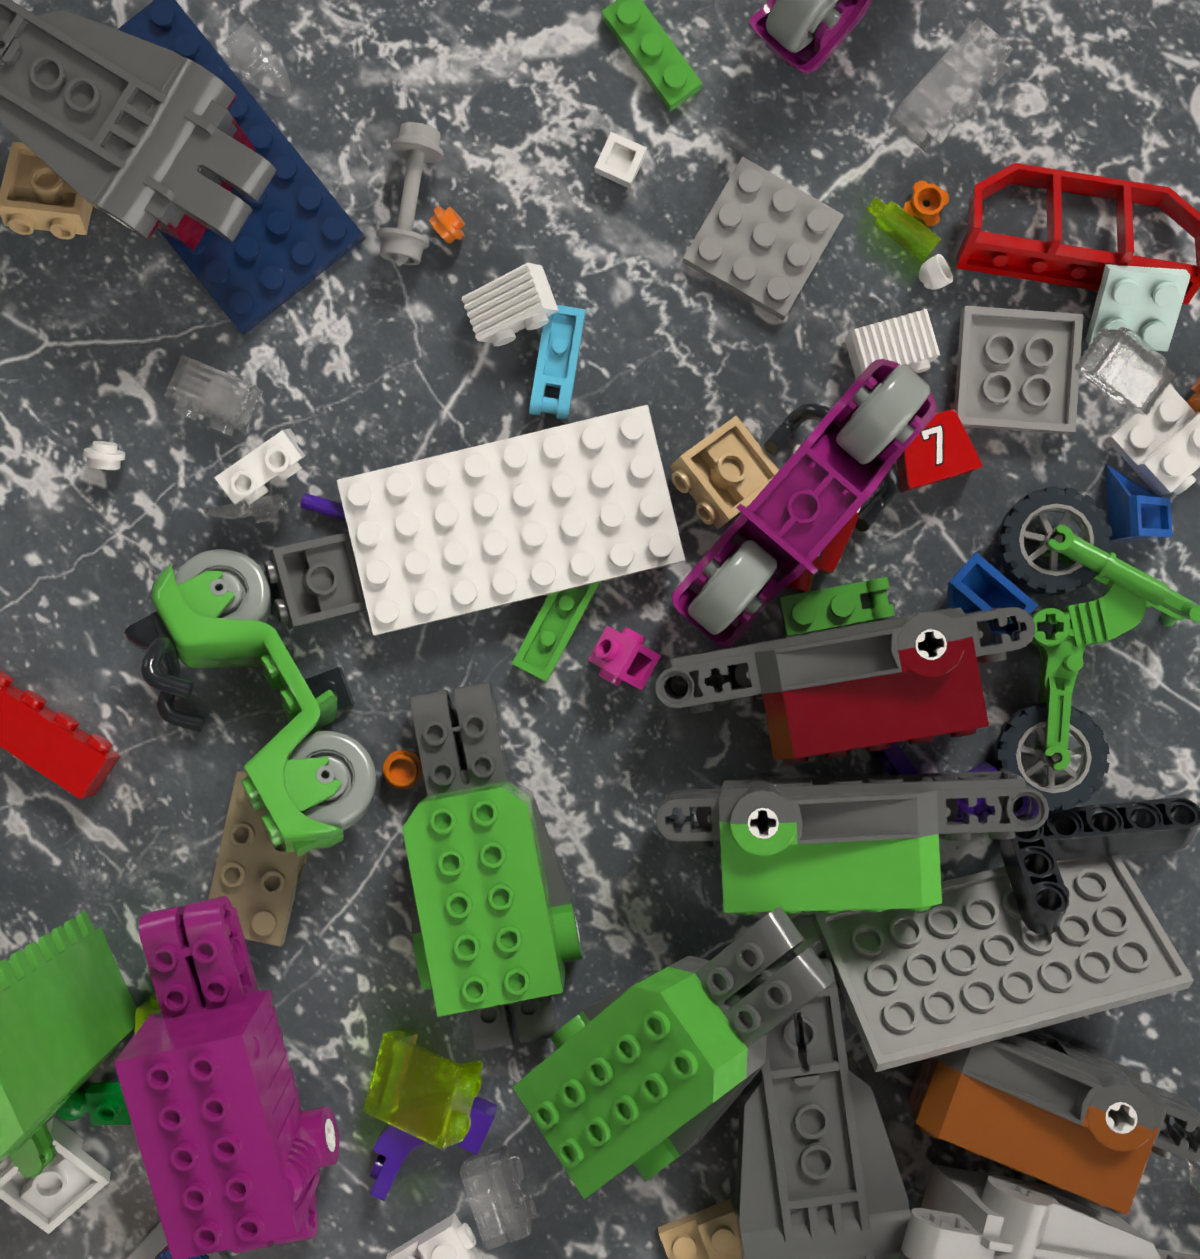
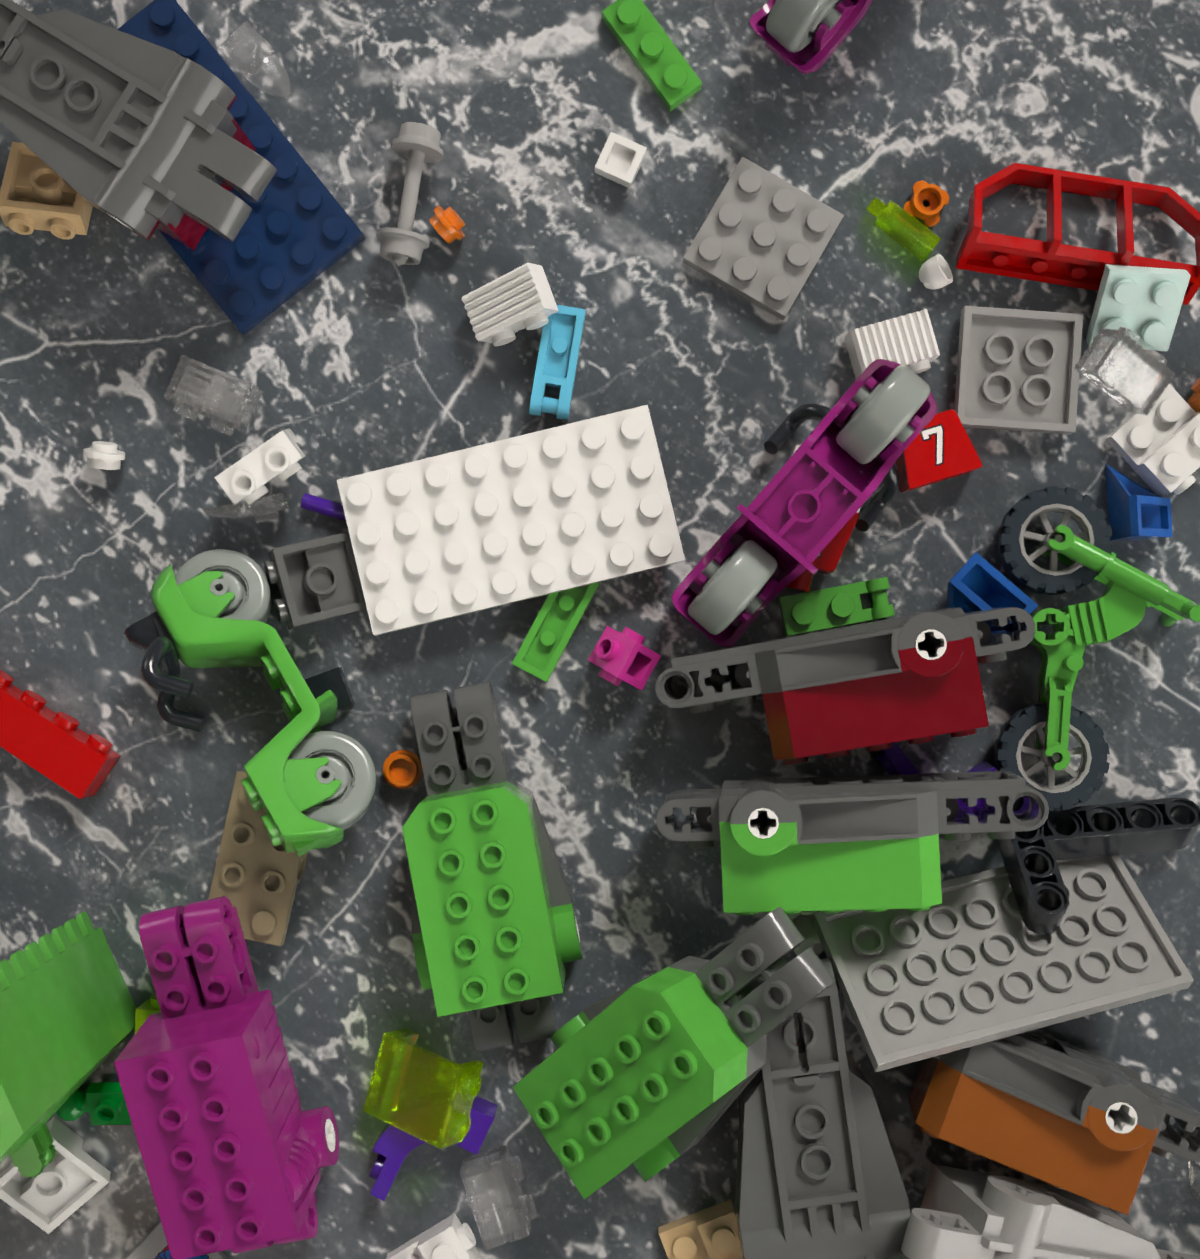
tan plate [669,416,779,530] -> none
clear brick [890,18,1014,152] -> none

